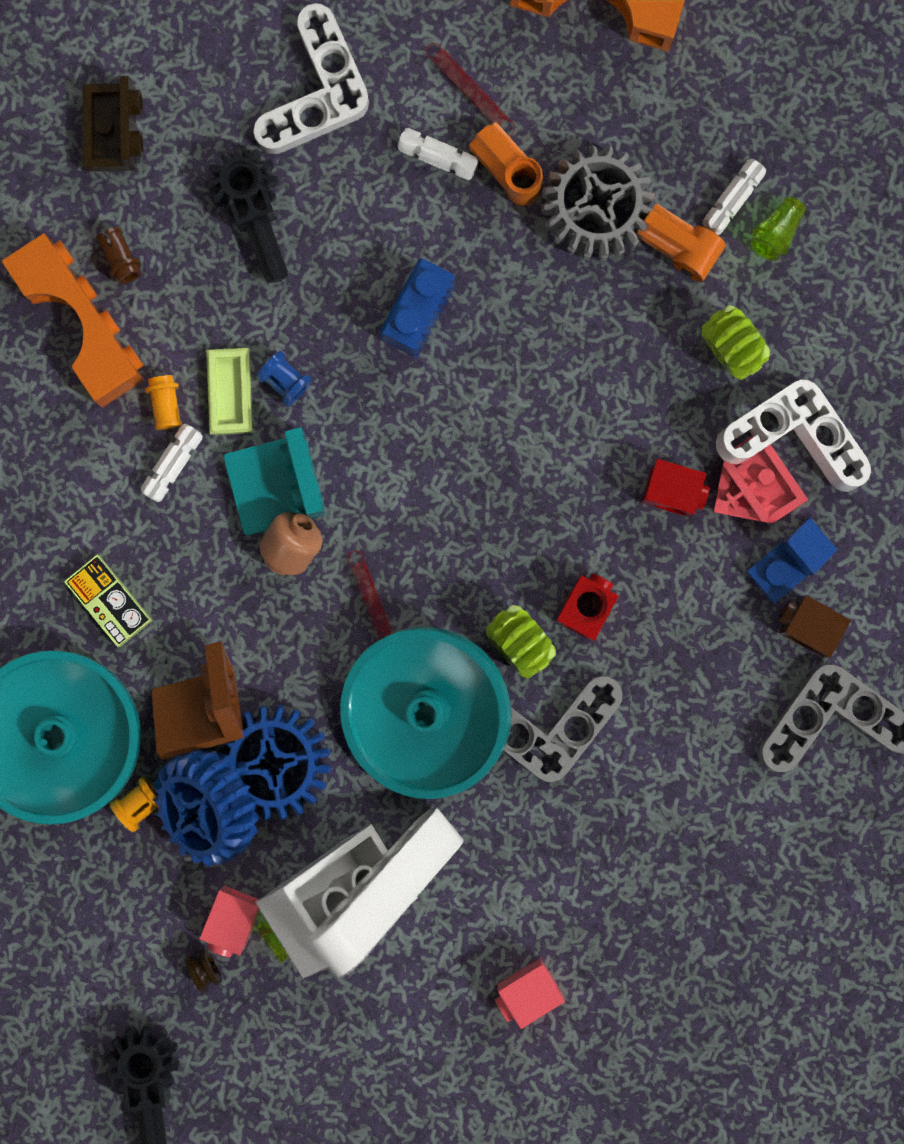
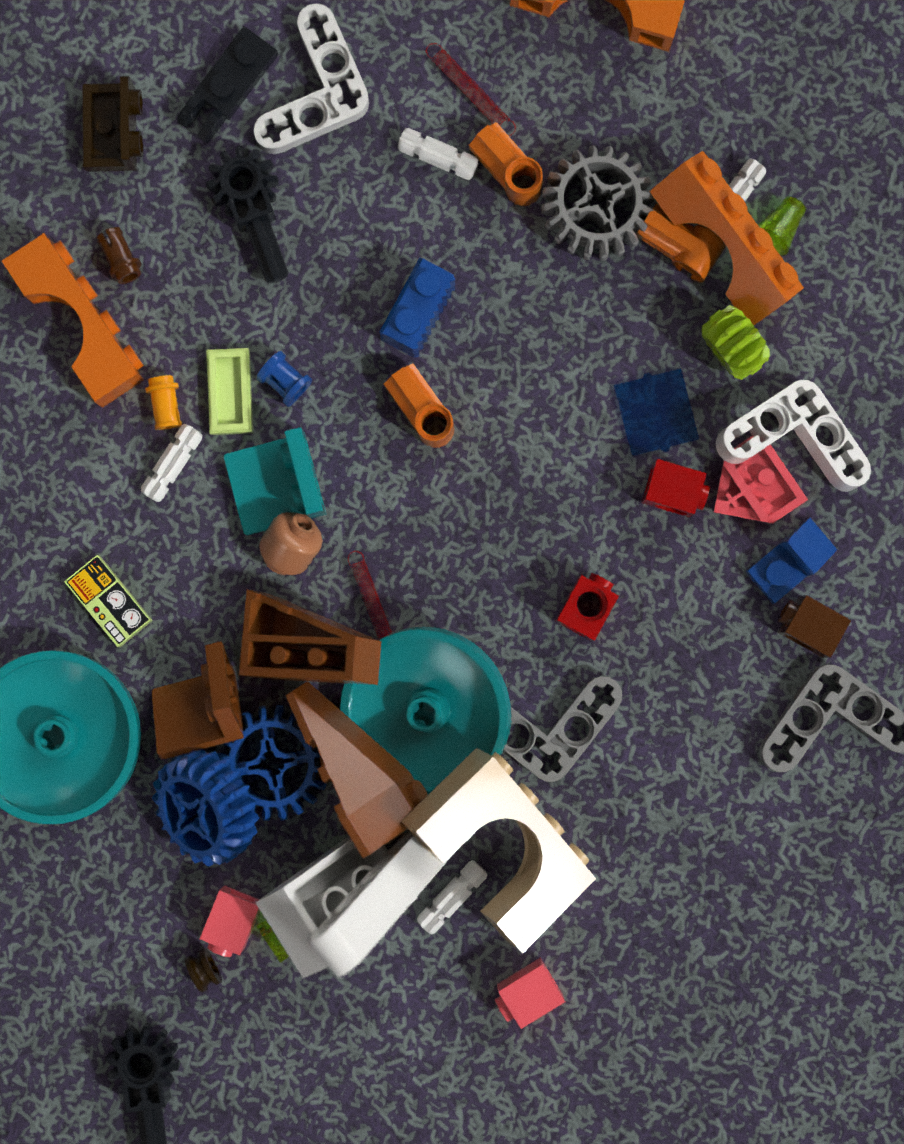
light orange bush [110,776,158,832] -> none
lime gear [486,605,556,679] -> none
none -> black hinge [177,26,279,143]
none -> dark orange wedge [239,589,381,685]
none -> dark orange wedge [286,681,428,858]
none -> orange piece [383,363,454,448]
none -> arch [401,748,596,953]
none -> white axle [417,860,487,934]
none -> clear blue piece [614,368,699,456]
none -> orange arch [649,151,804,325]

